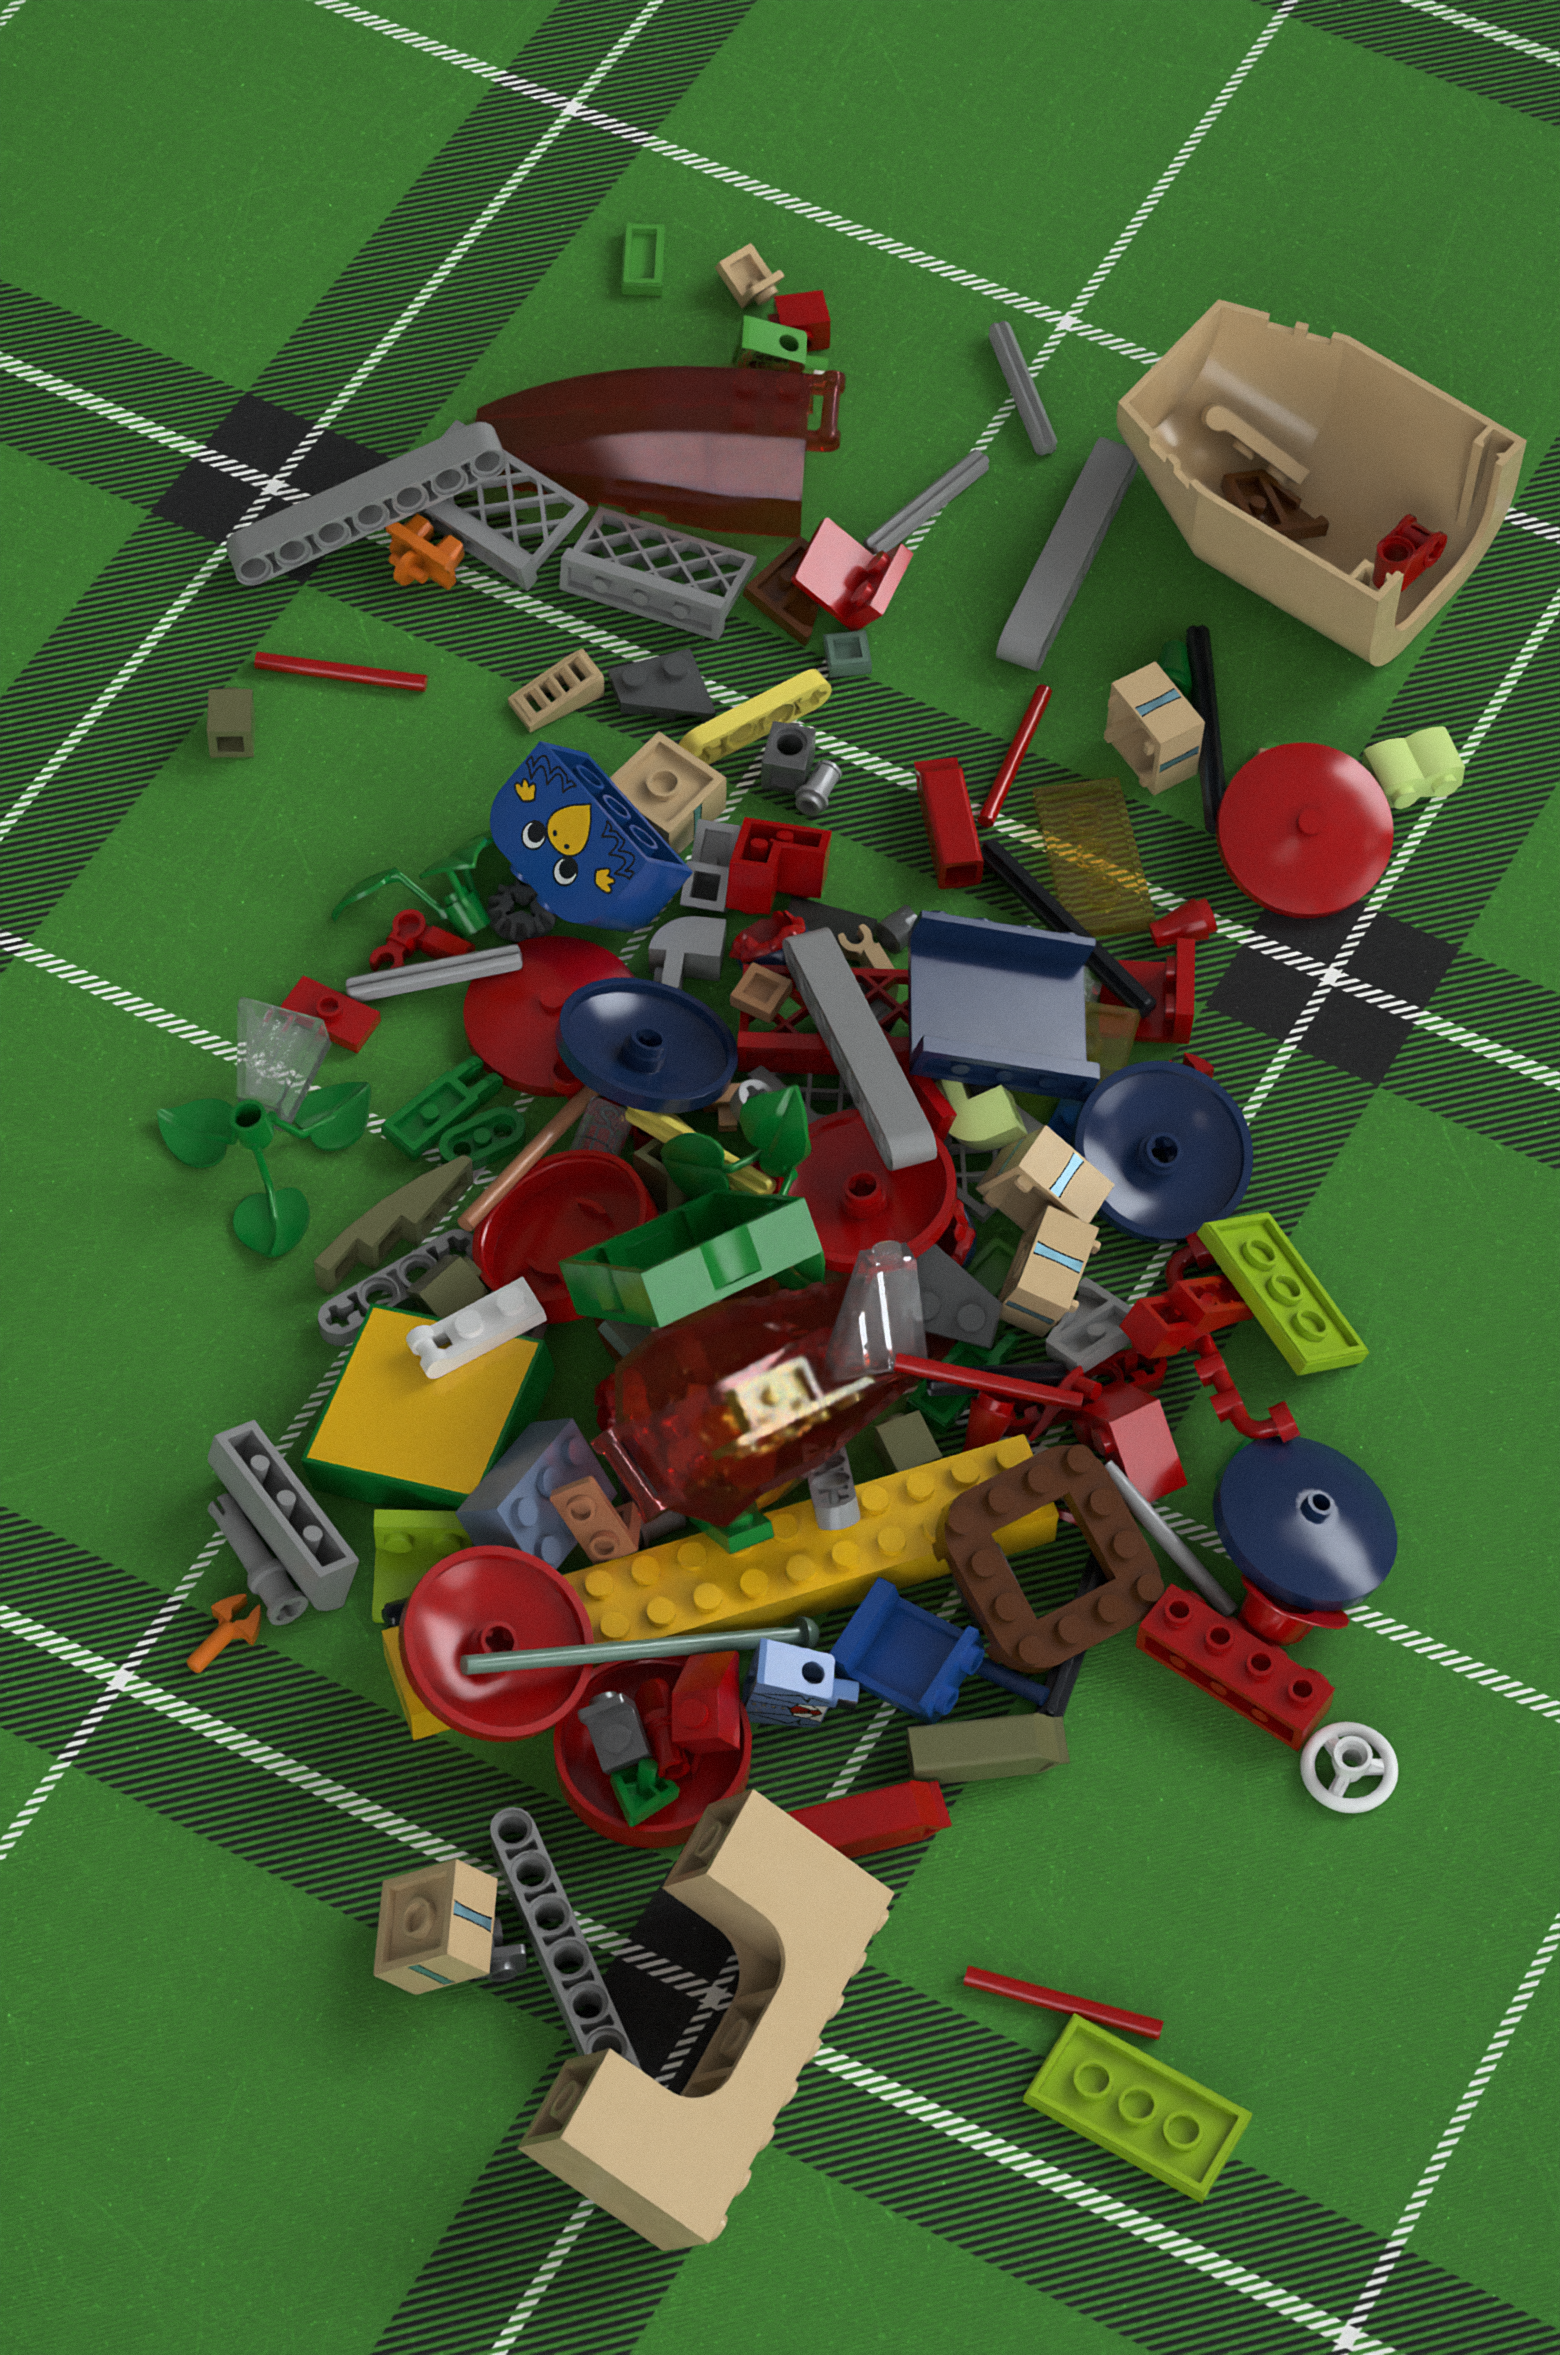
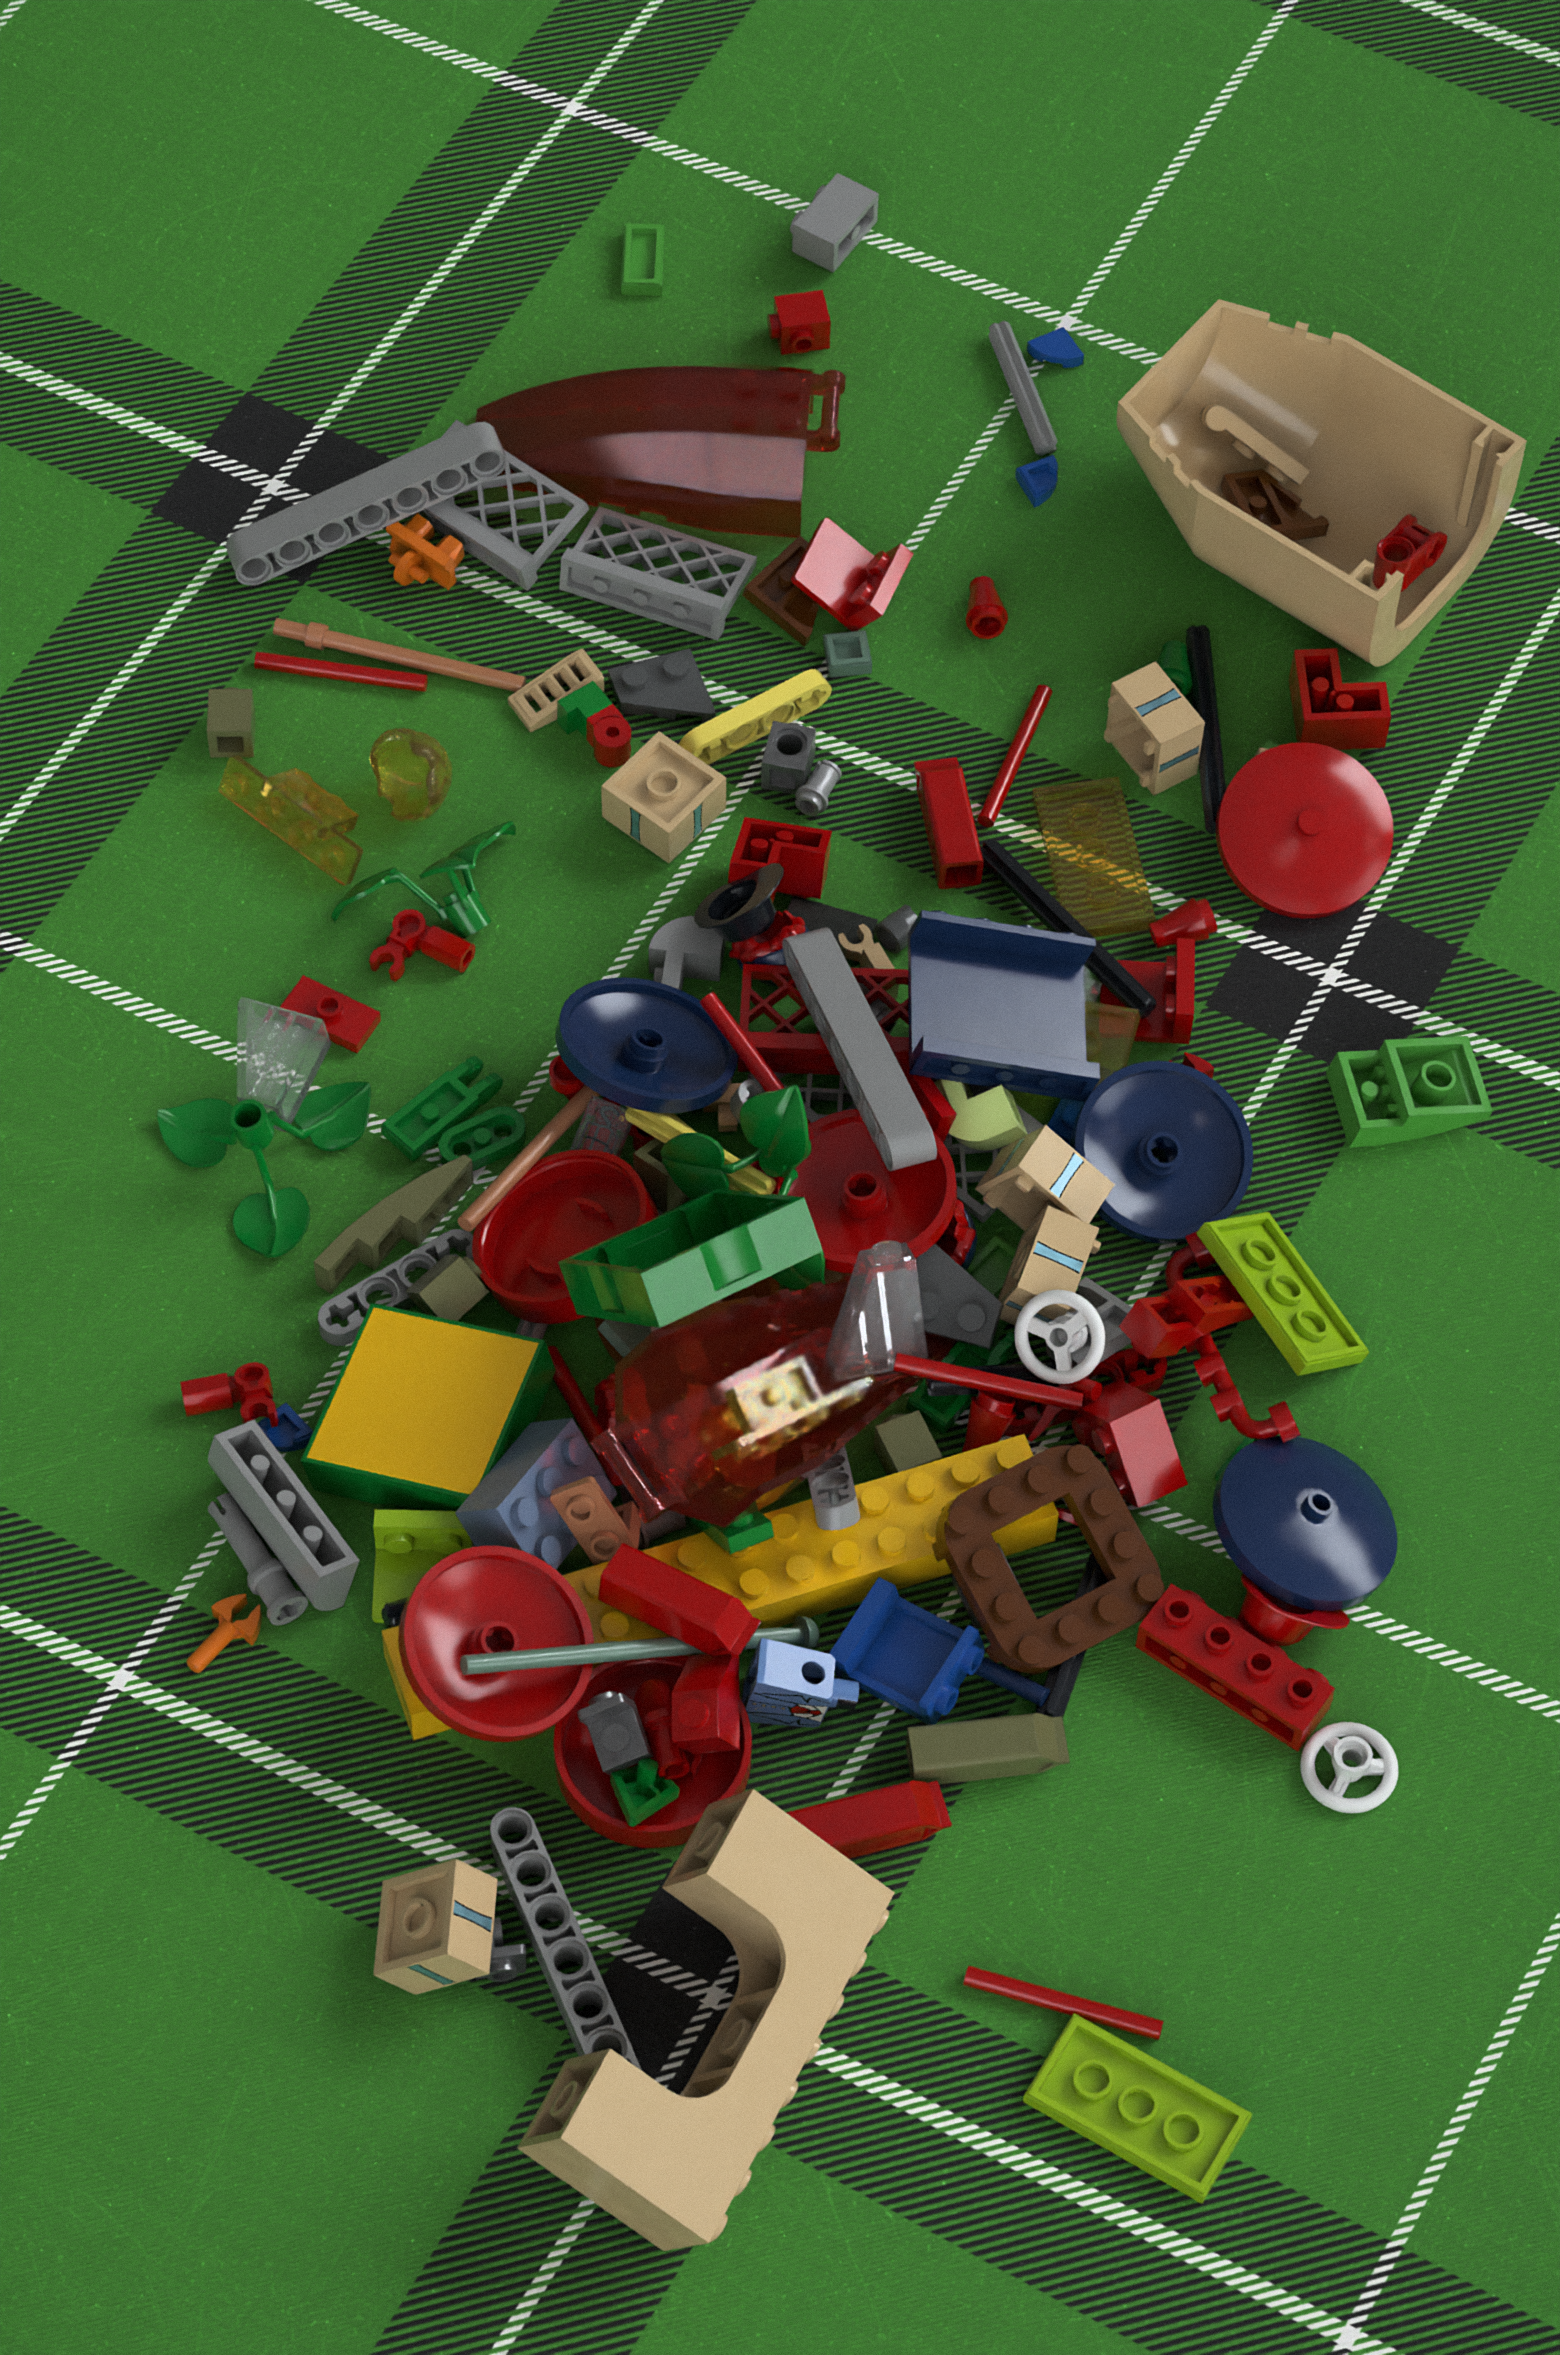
light grey axle [346,944,523,1002] -> none
white plate [406,1277,547,1379] -> none
red dish [463,936,635,1097] -> none
dark grey gear [487,878,558,942] -> none
blue brick [490,741,693,933] -> none
light grey brick [680,819,741,913] -> none
tan bracket [714,243,785,308] -> none
bright green torso [728,315,828,401] -> none
medium nougat plate [730,962,792,1024] -> none
light grey axle [863,449,989,556] -> none
light grey beam [996,436,1138,672] -> none
light grey bar [1105,1460,1239,1616] -> none
yellowish green brick [1362,726,1465,809] -> none
none -> red bar [180,1362,279,1427]
none -> clear yellow bracket [218,755,363,886]
none -> blue tile [257,1402,313,1452]
none -> nougat bar [273,618,526,692]
none -> clear yellow piece [369,728,452,822]
none -> red bar [548,1346,629,1486]
none -> leg [557,681,632,768]
none -> red piece [598,1543,761,1658]
none -> black piece [694,863,784,943]
none -> red bar [700,992,811,1125]
none -> light grey brick [790,173,879,272]
none -> red cone [965,576,1008,639]
none -> white piece [1014,1290,1105,1384]
none -> blue tile [1015,455,1058,508]
none -> blue tile [1027,327,1084,368]
none -> red brick [1289,648,1391,750]
none -> bright green slope [1326,1036,1493,1148]

